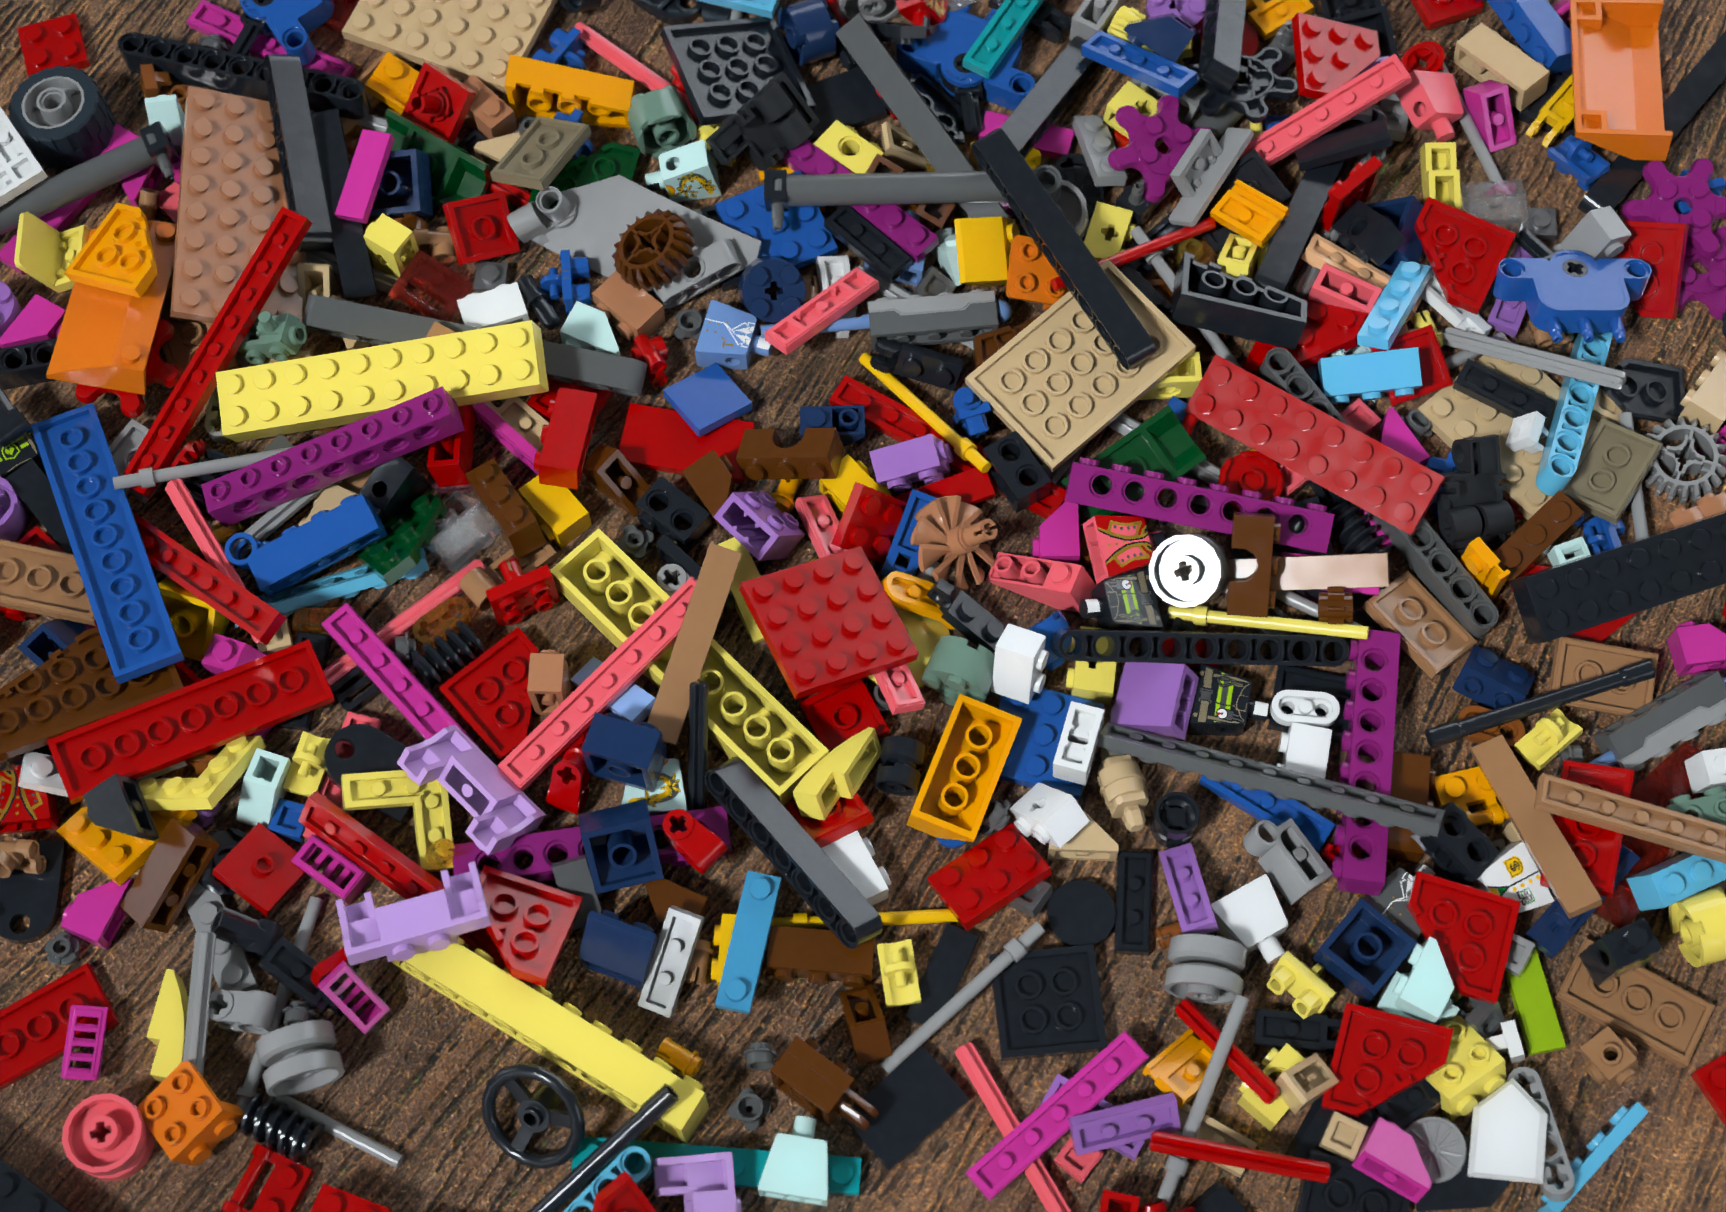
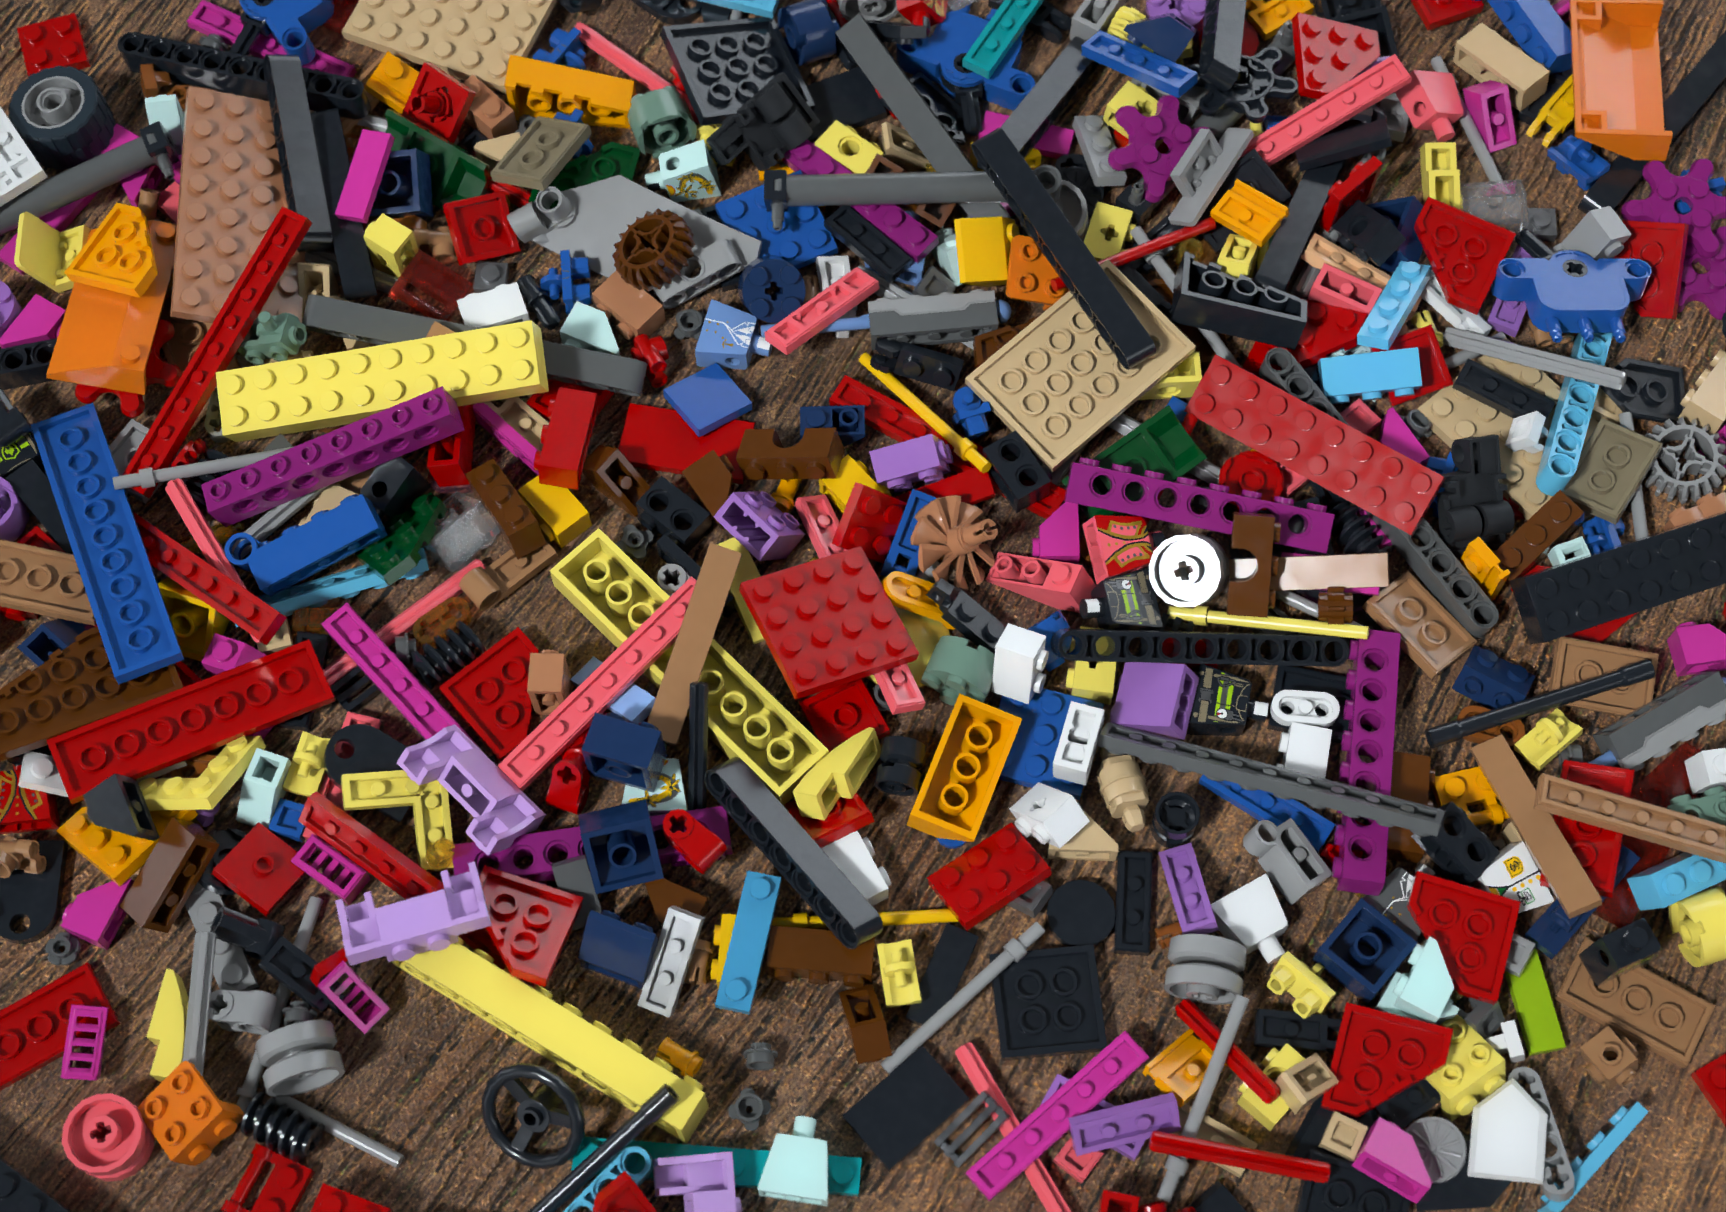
red plate [485,557,560,627] -> none
reddish brown brick [770,1036,879,1131] -> none
dark grey plate [982,800,1011,835] -> none
red gear [1400,41,1447,73] -> none
none -> black tile [934,1090,1010,1168]

